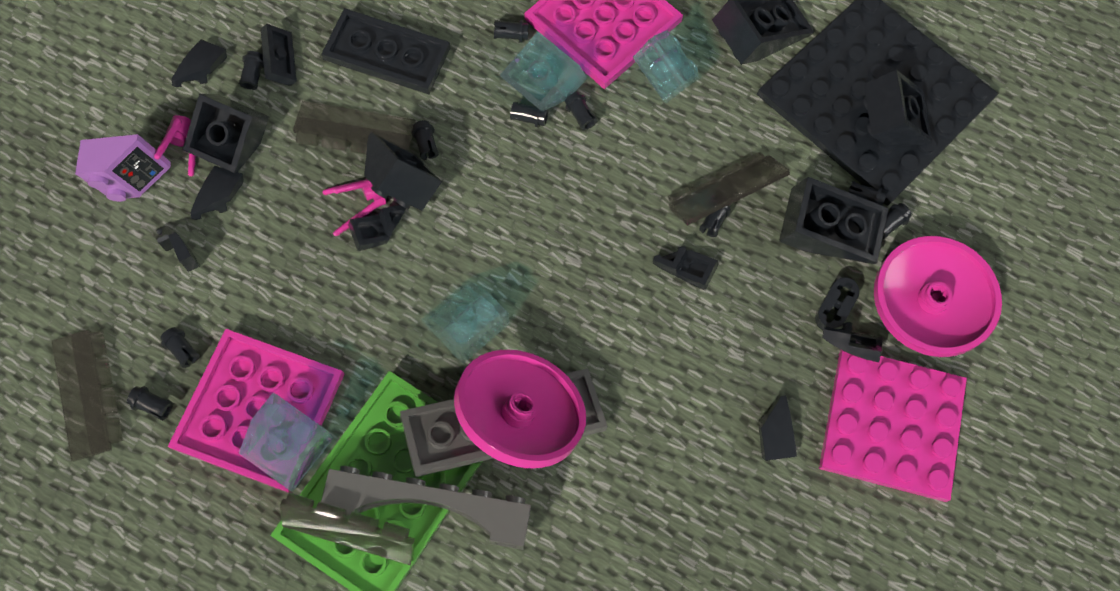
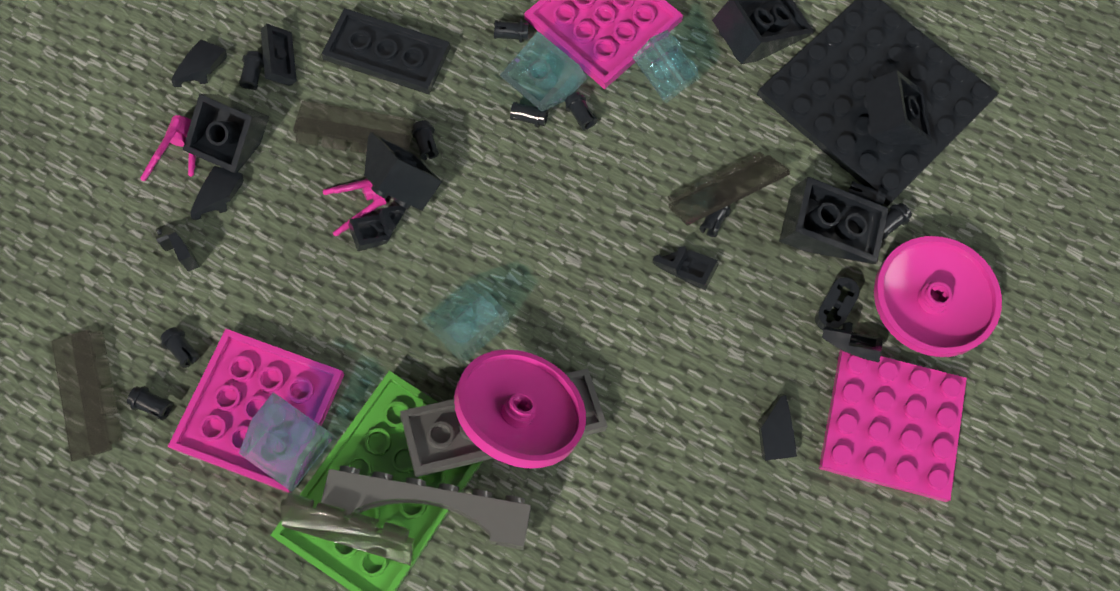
medium lavender slope [75,134,171,202] -> none

